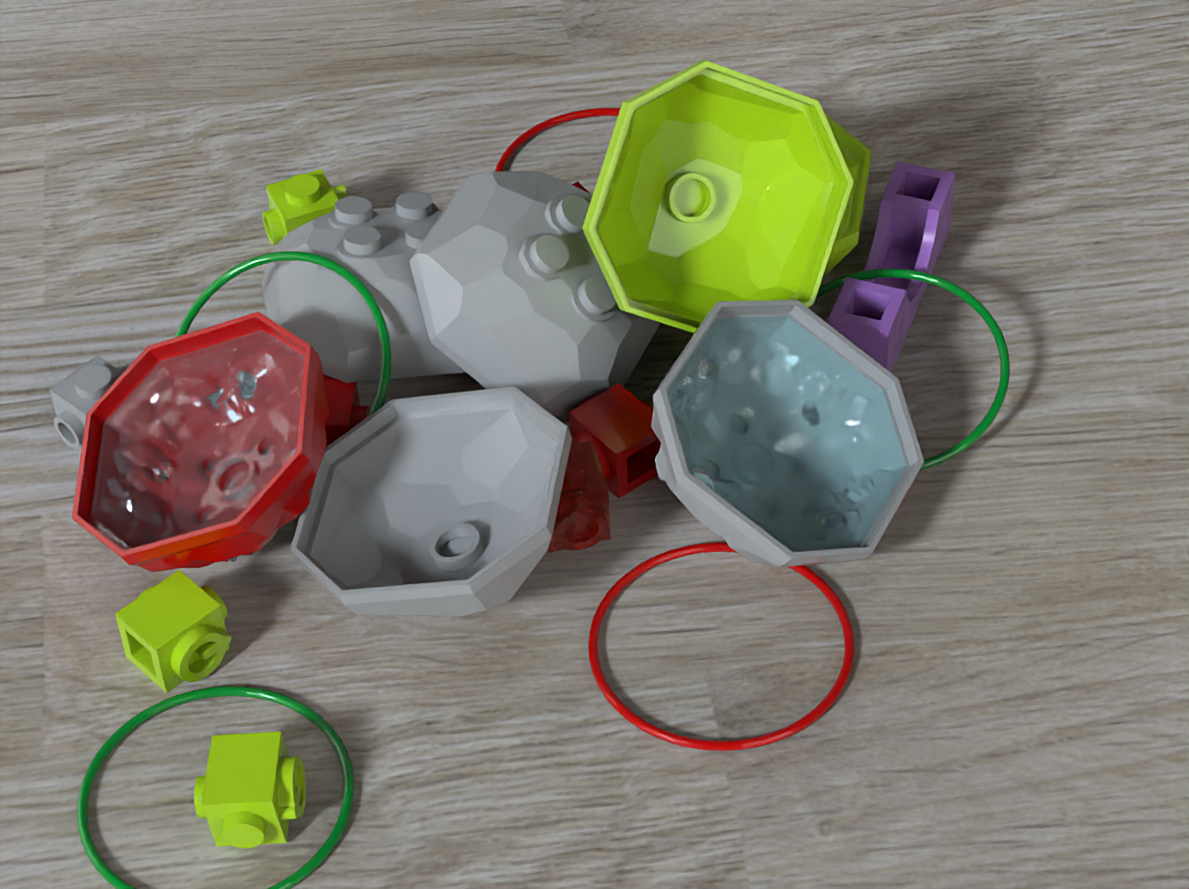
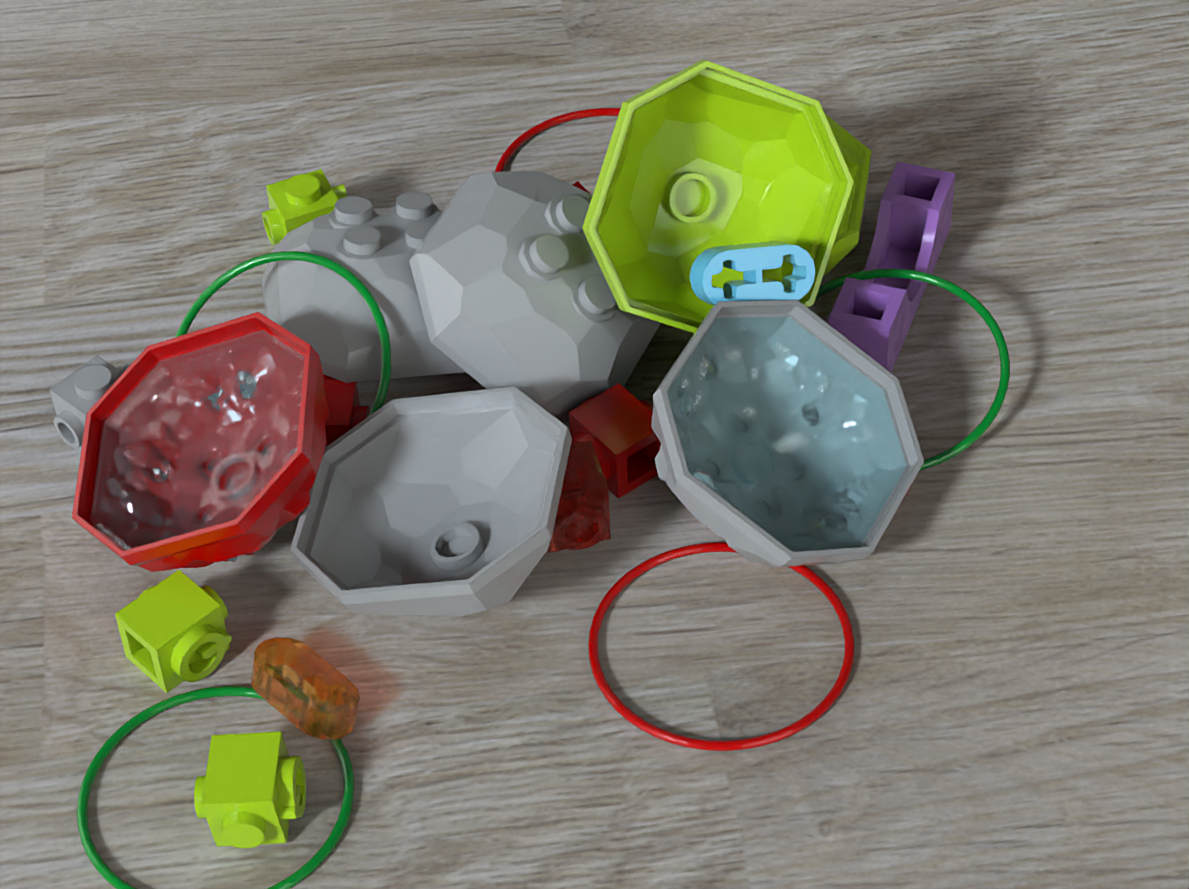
none -> clear orange beam [251,637,360,740]
none -> medium azure beam [690,241,816,305]

